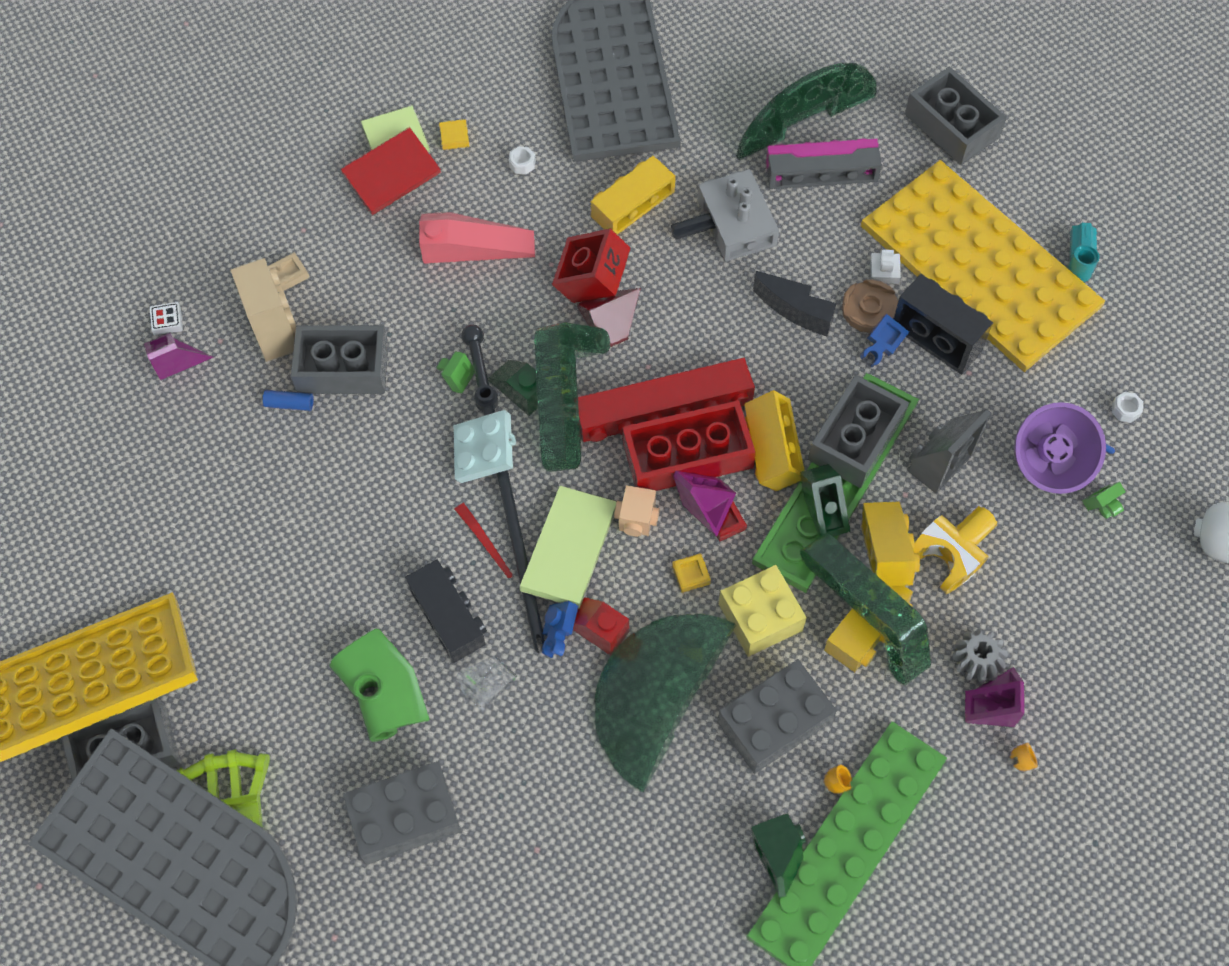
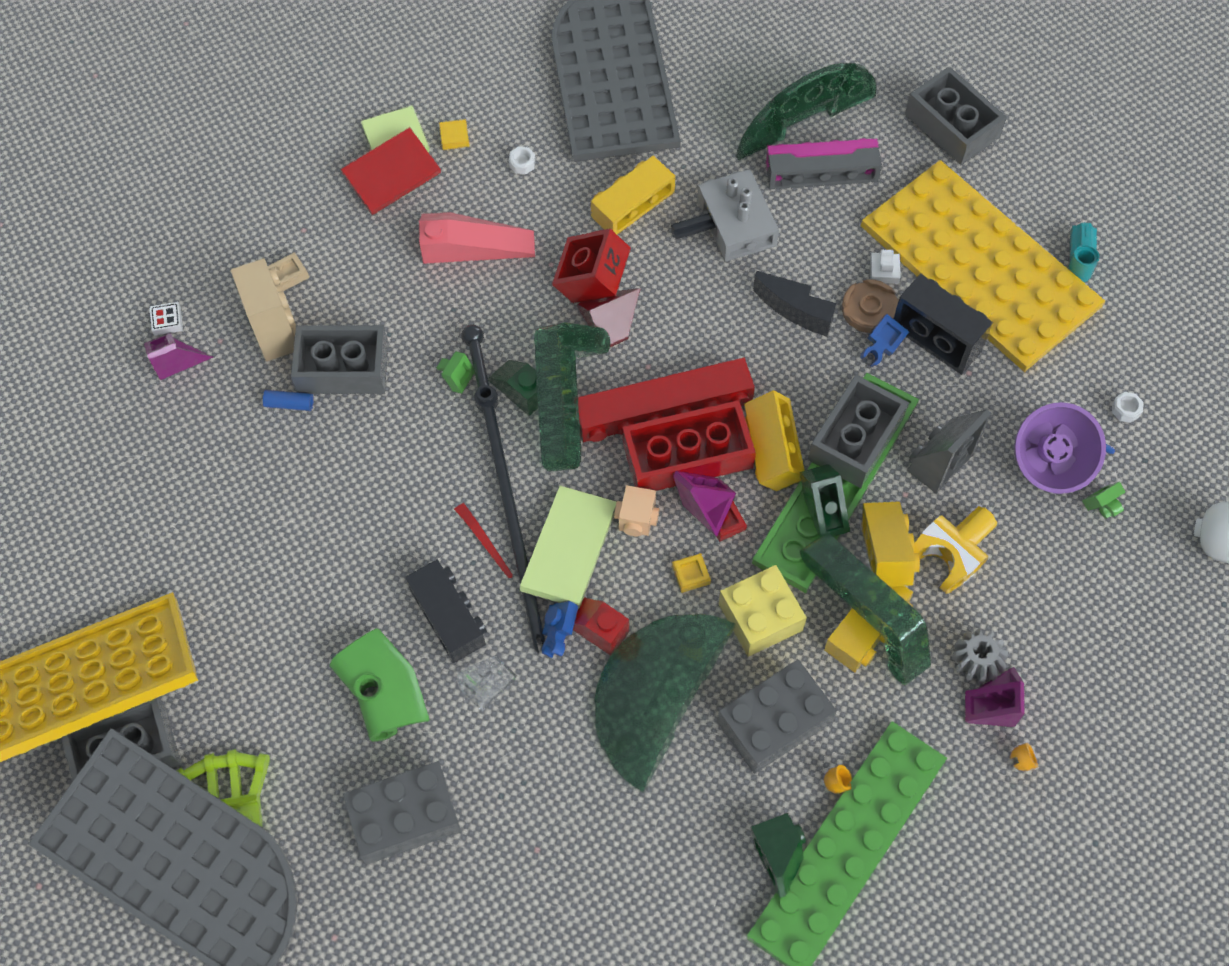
light aqua plate [453,410,516,483] -> none

